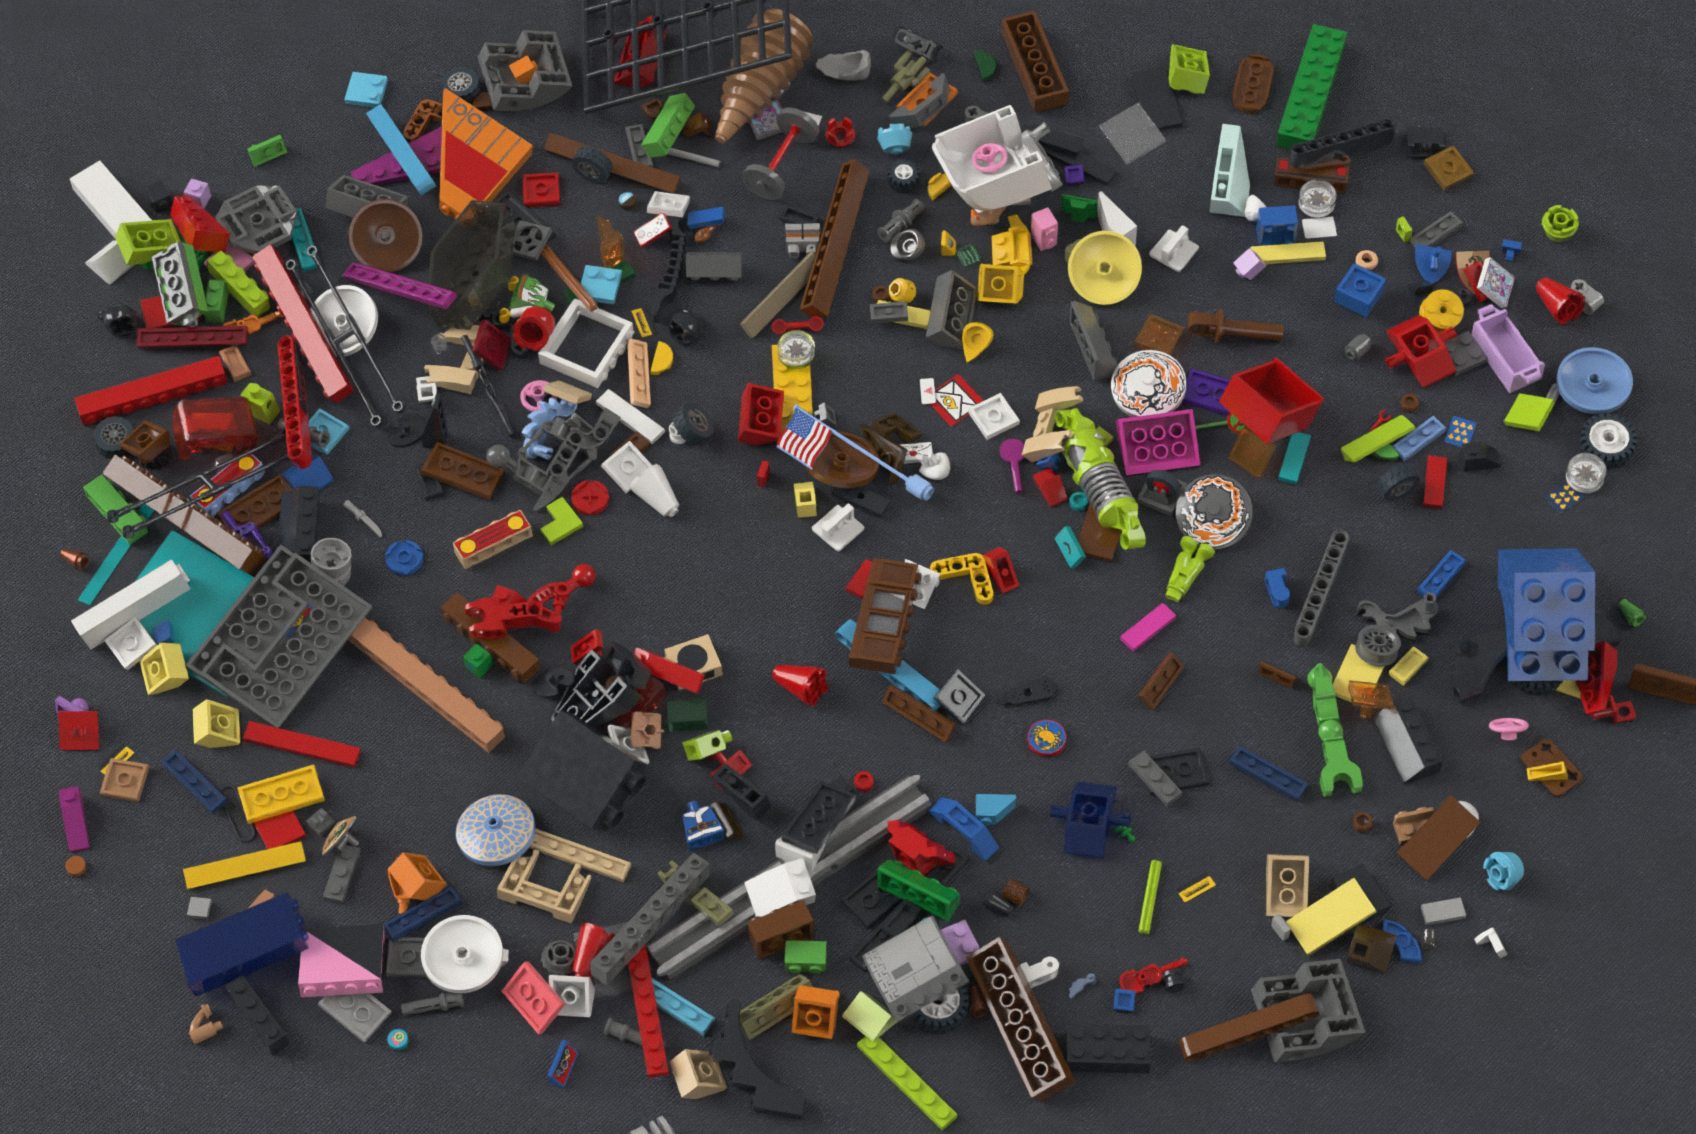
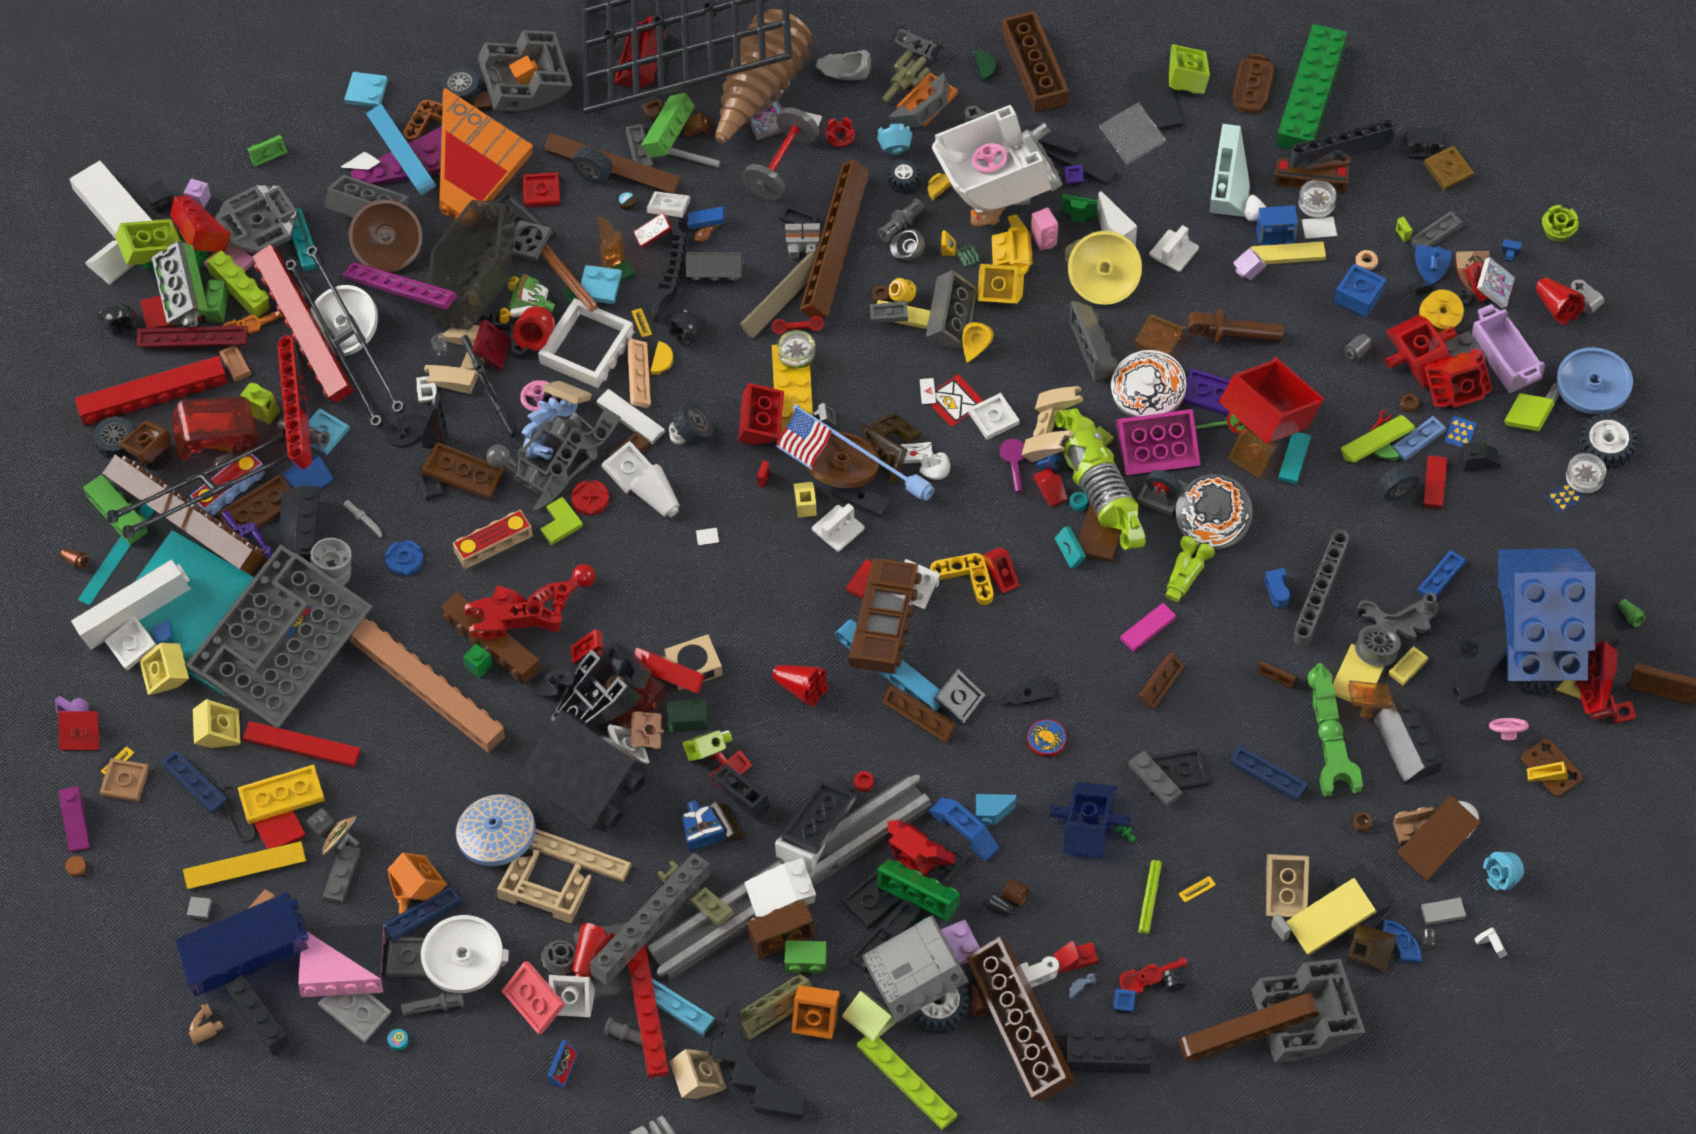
none -> white sticker [341,152,380,169]
none -> white sticker [696,528,719,545]
none -> red slope [1053,941,1098,973]
none -> red slope [1424,349,1493,408]

